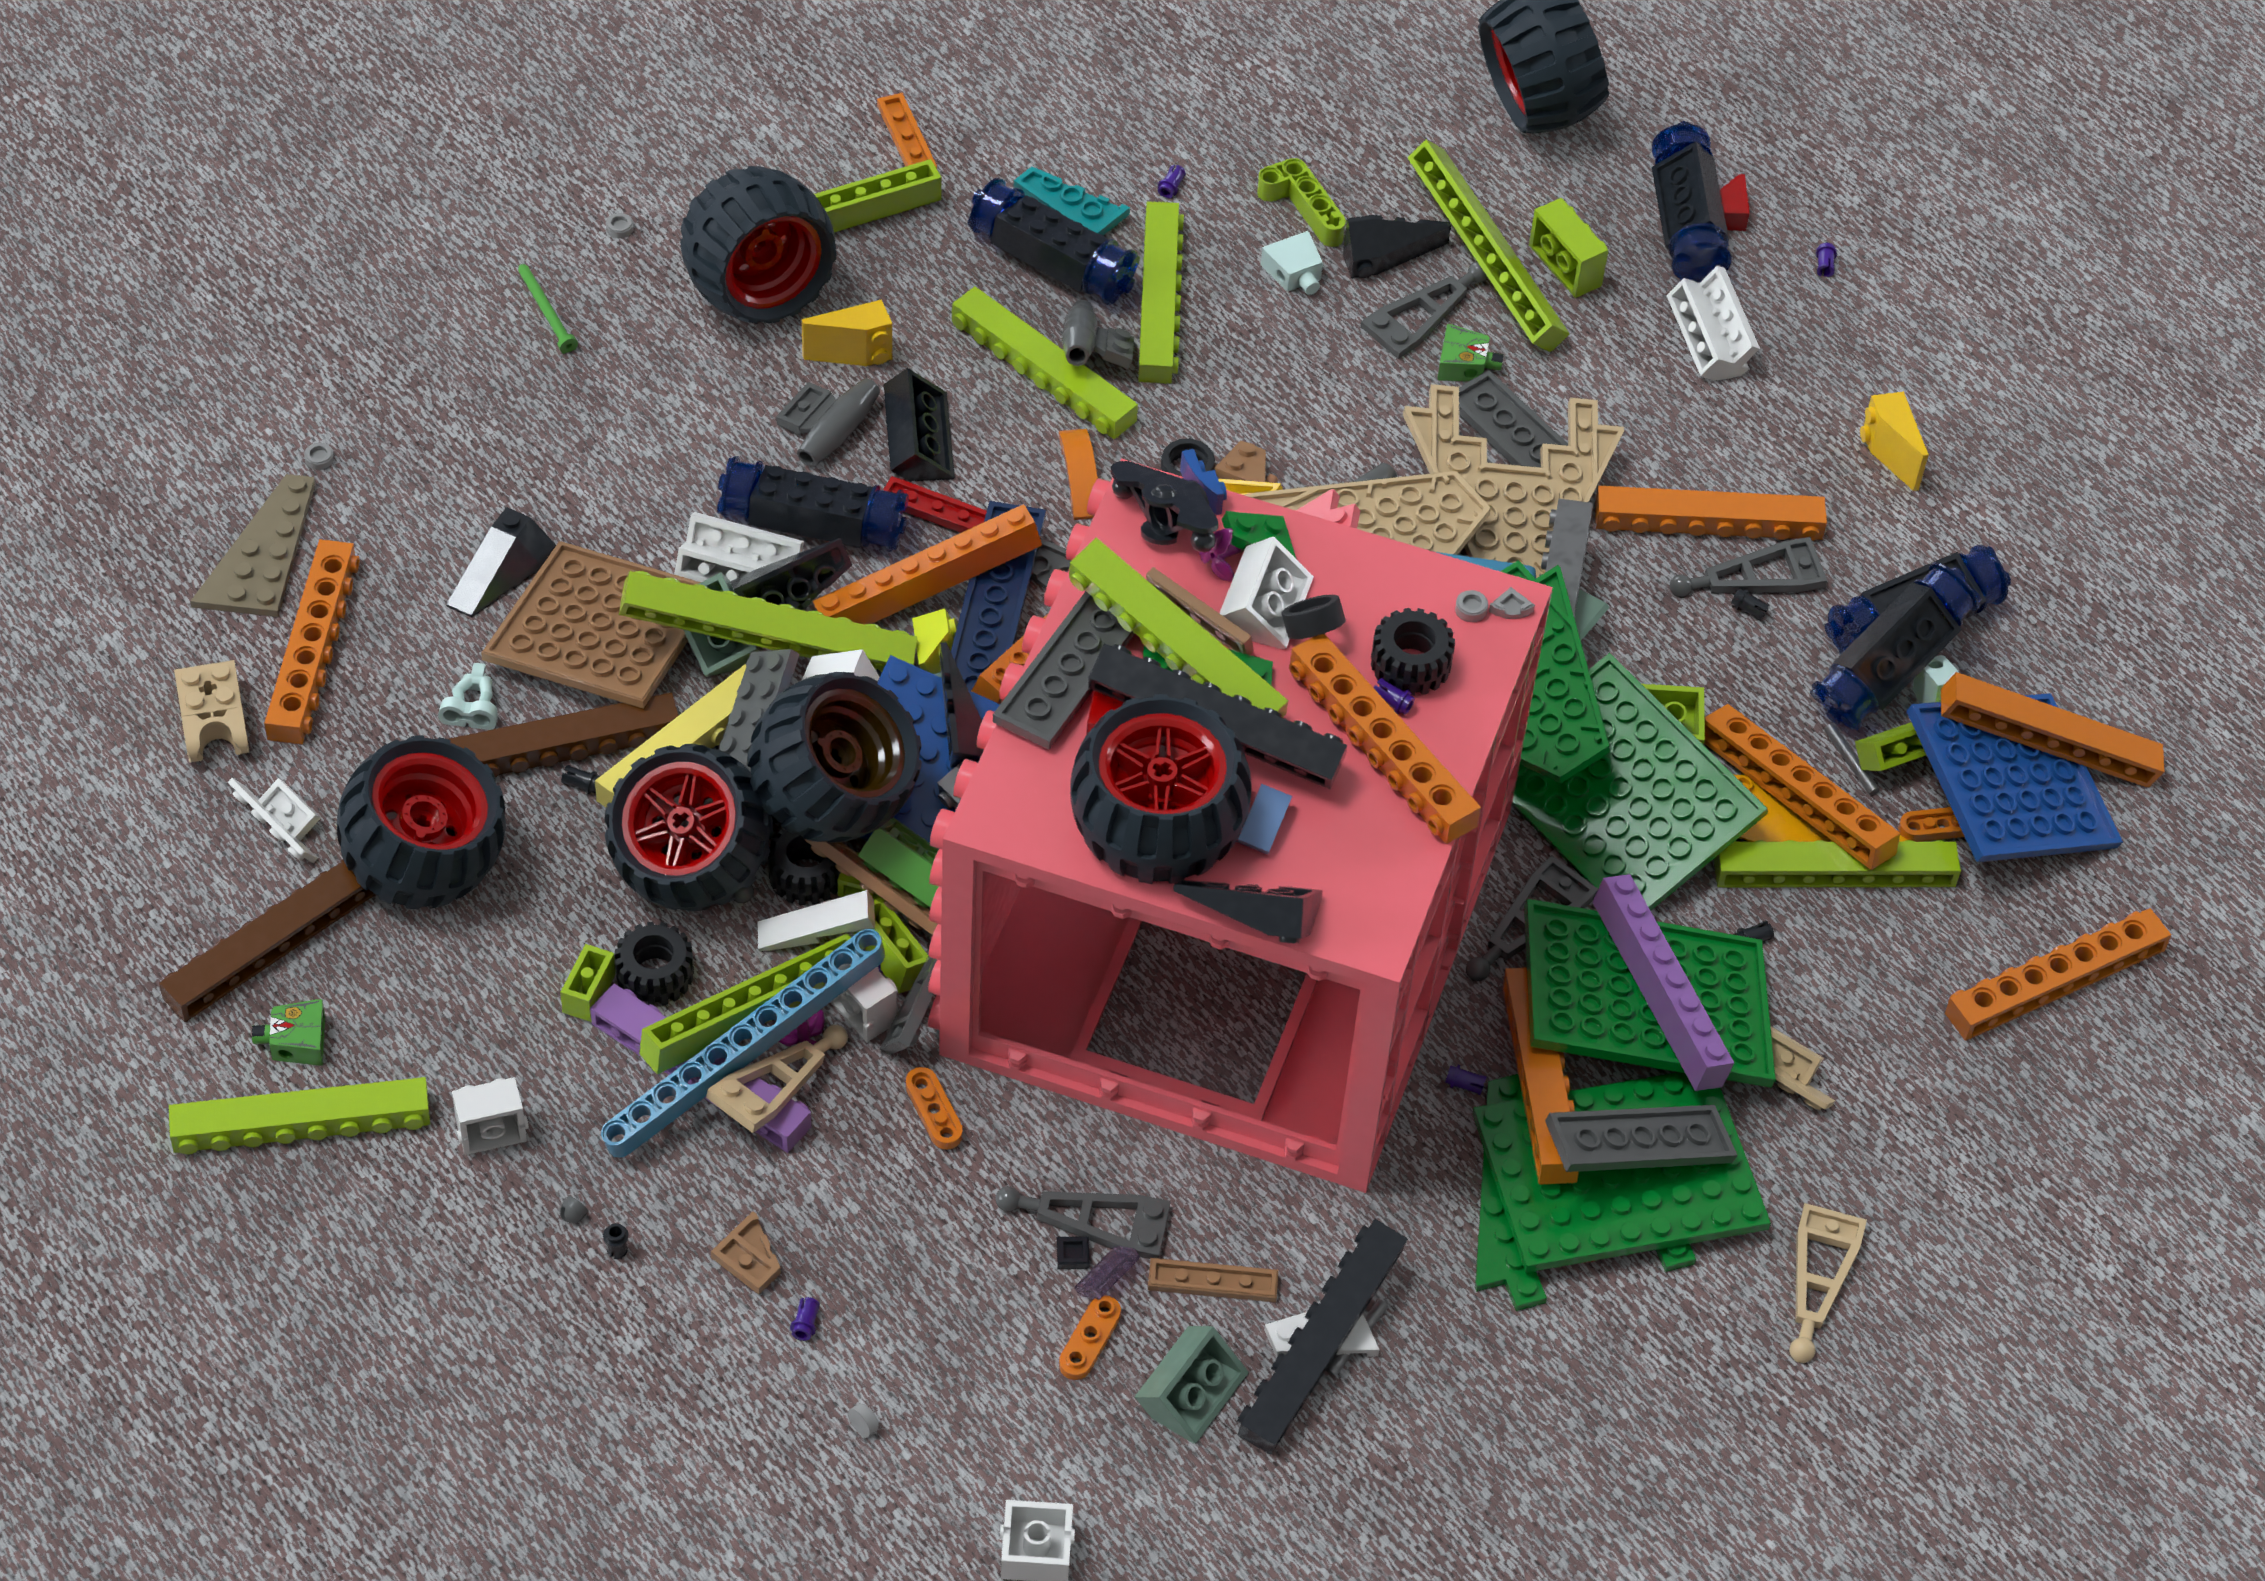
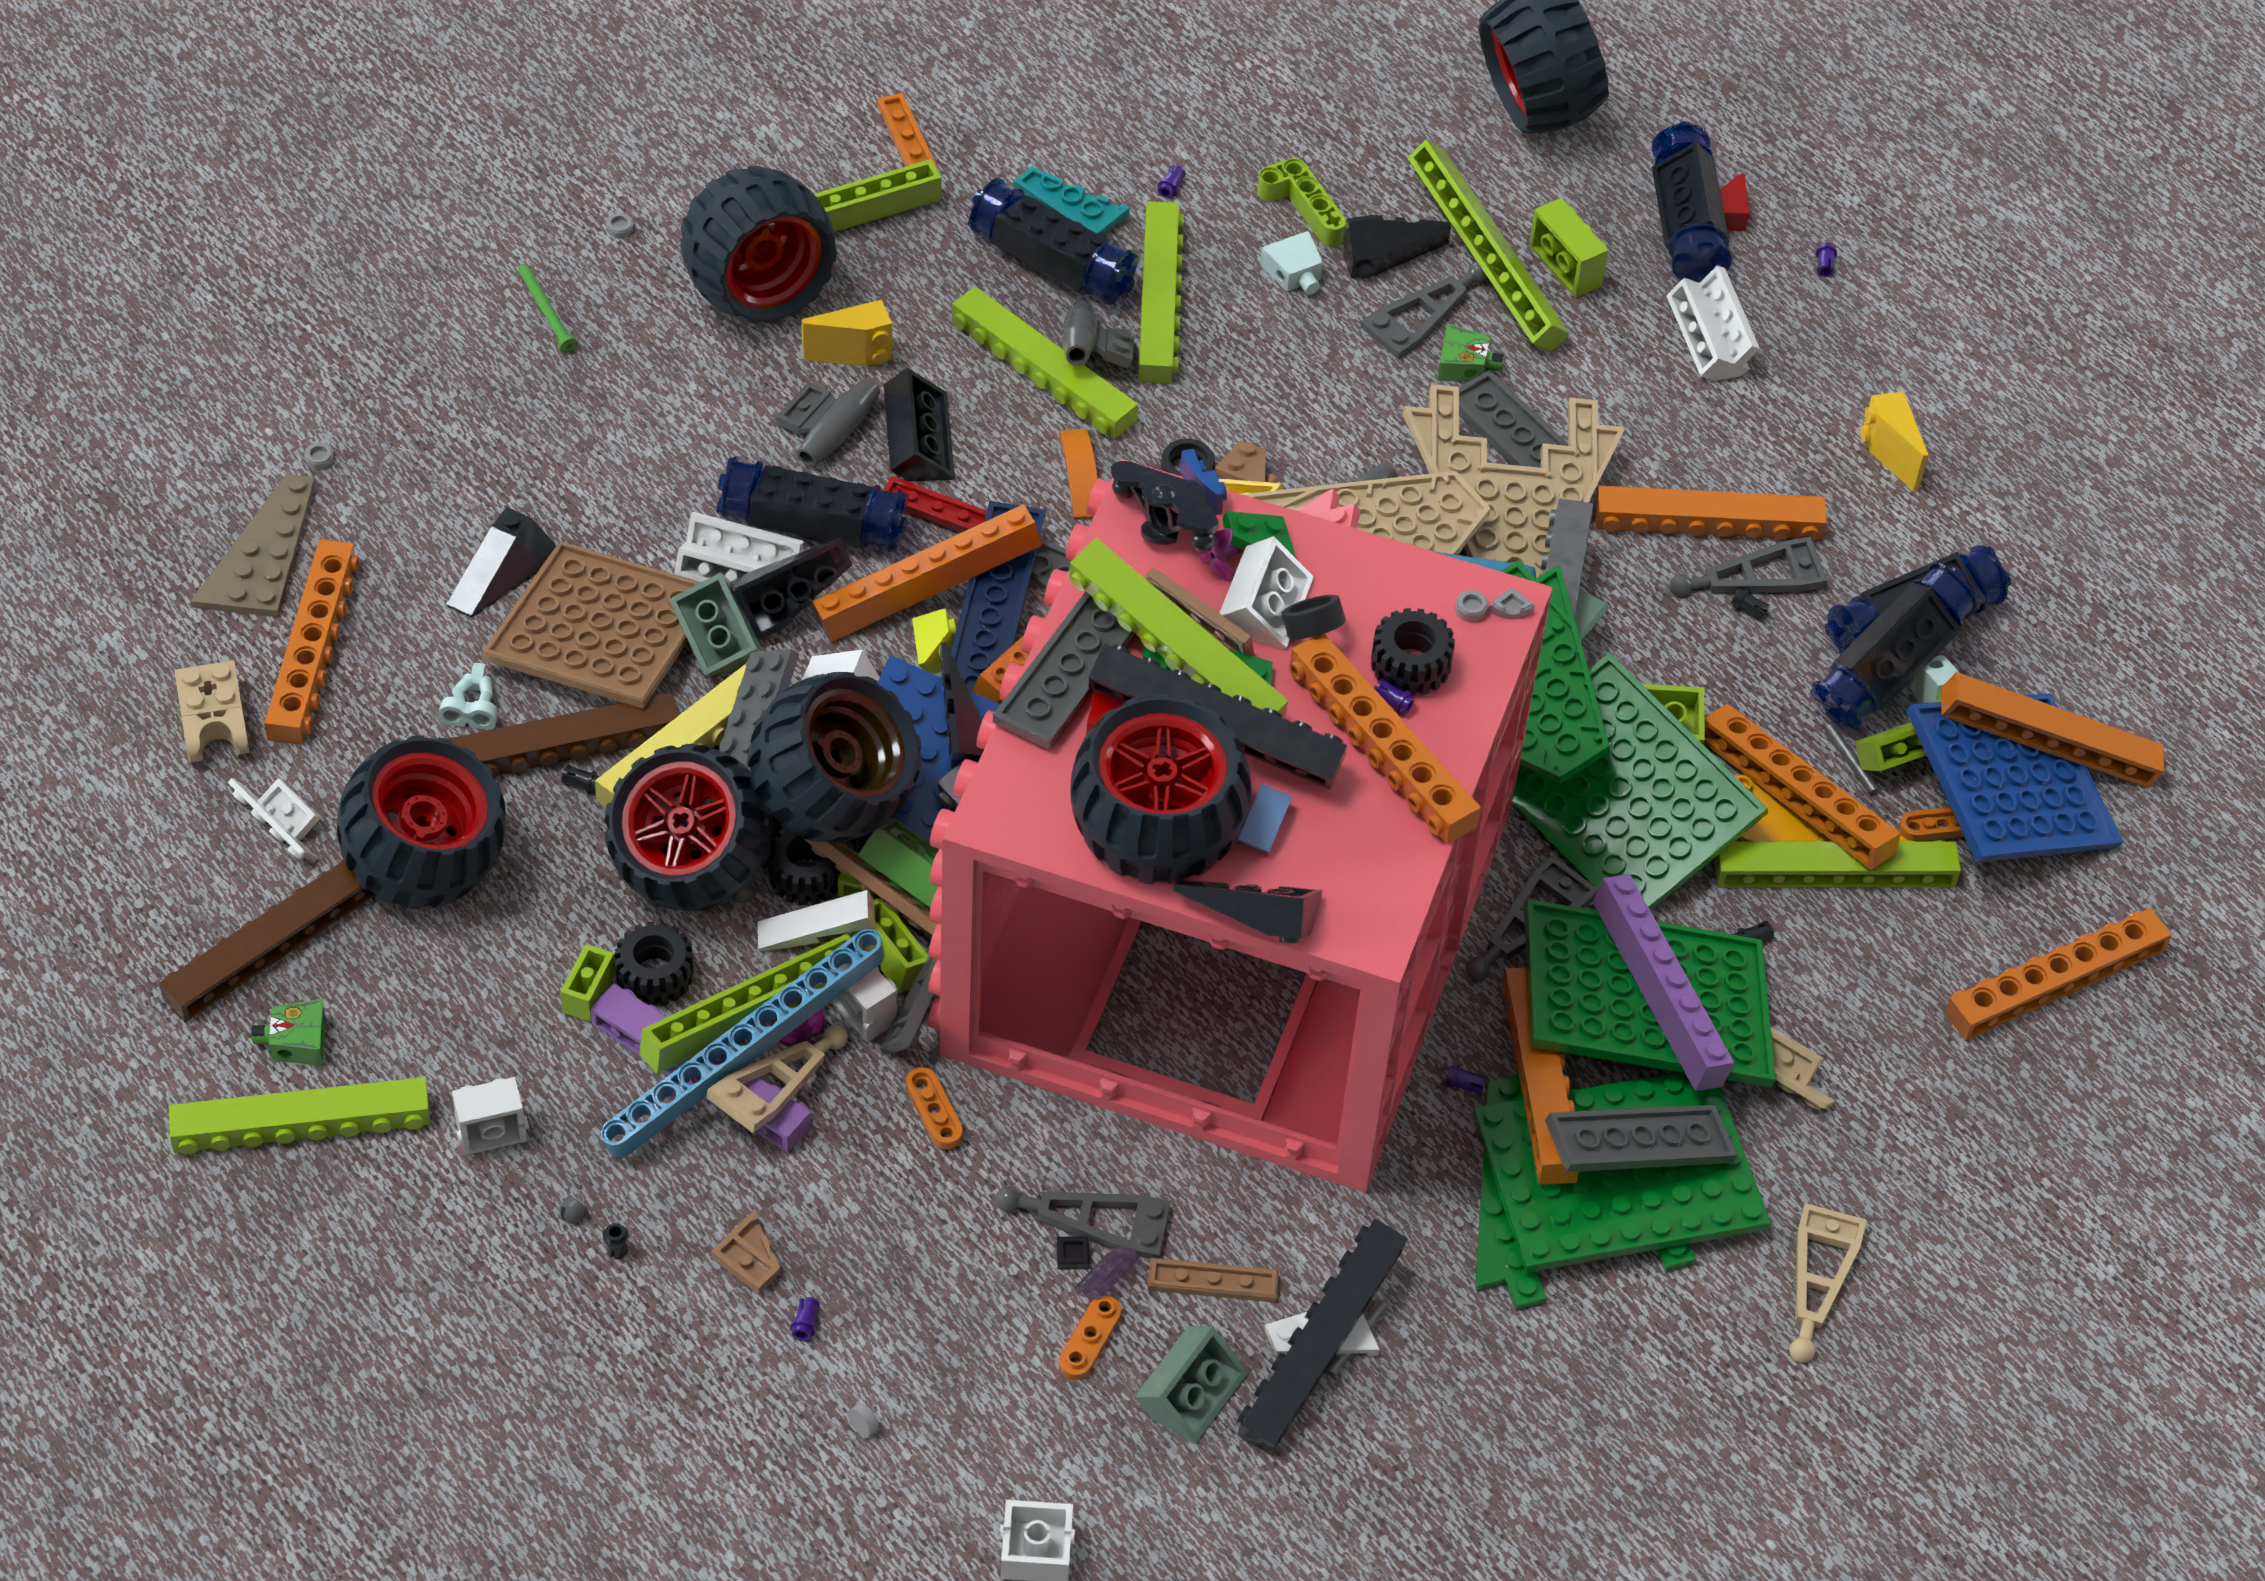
lime brick [619,571,917,672] -> none

